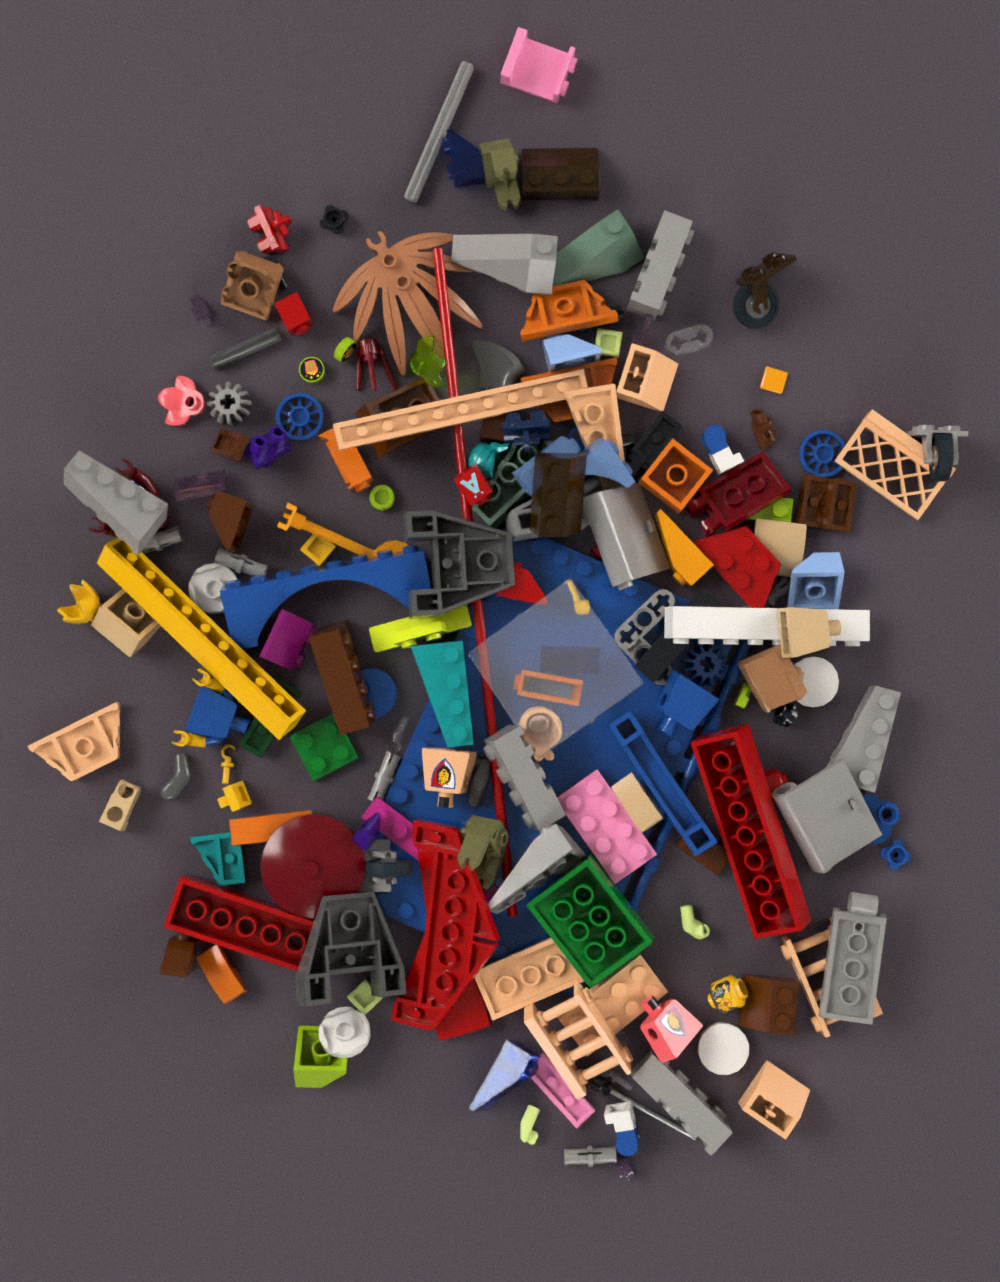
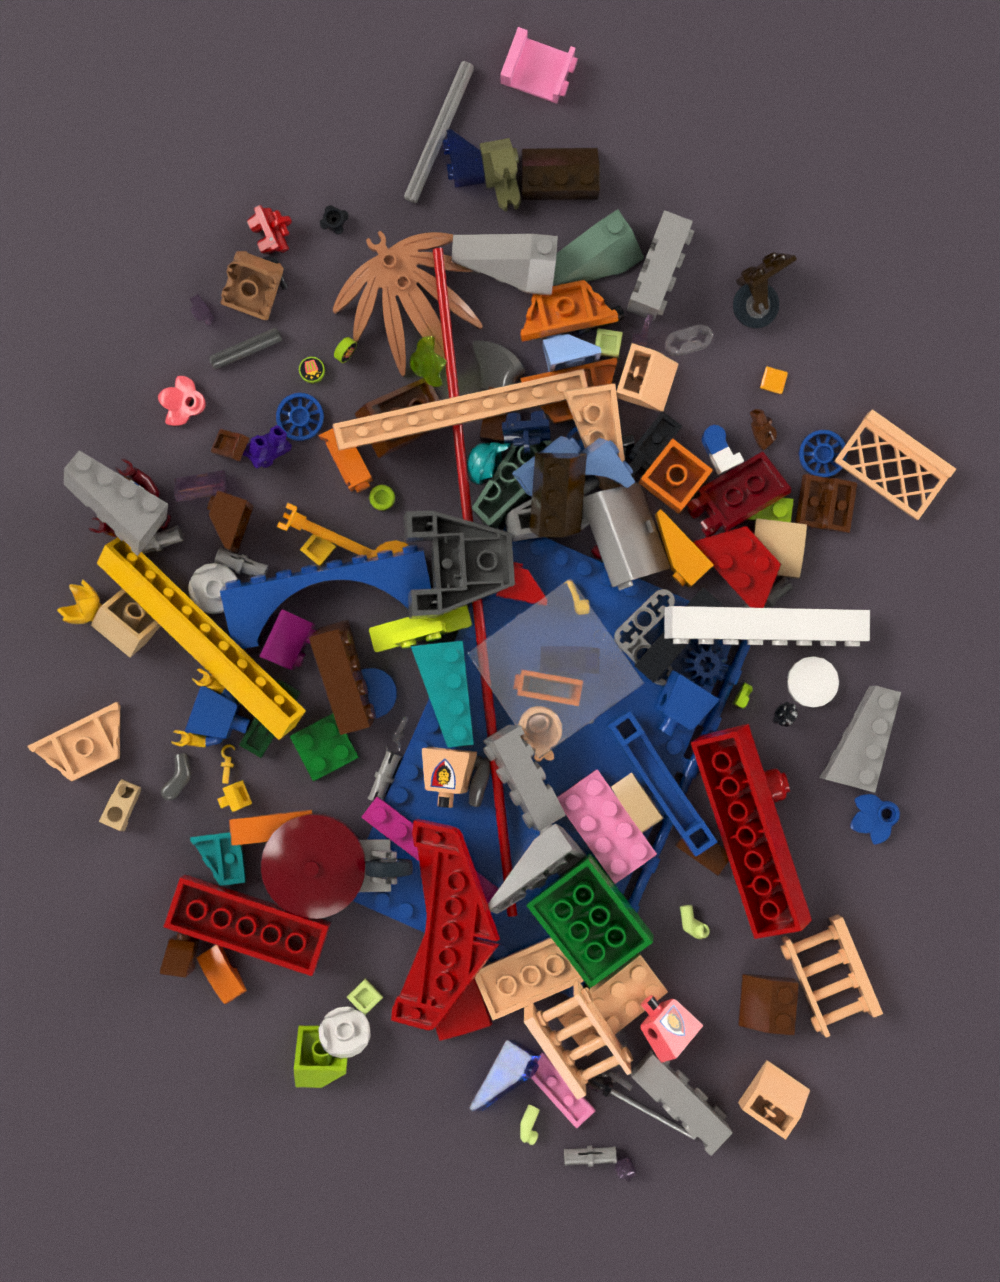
light grey gear [207,382,252,426] -> none
red brick [274,292,313,336] -> none
dark grey wedge [295,891,406,1006] -> none
dark purple slope [352,812,381,851] -> none
dark red plant [356,338,398,391] -> none
red brick [454,463,493,506] -> none
olive piece [457,815,508,891] -> none
leg [604,1101,640,1156] -> none
white tile [697,1022,749,1075] -> none
yellow head [708,975,748,1014] -> none
medium nougat slope [737,644,808,713] -> none
light grey door [772,758,882,873] -> none
tan torso [777,607,841,658] -> none
light blue slope [787,552,845,610] -> none
light grey hinge [818,892,887,1025] -> none
blue plate [880,840,911,870] -> none
plate [905,425,969,481] -> none

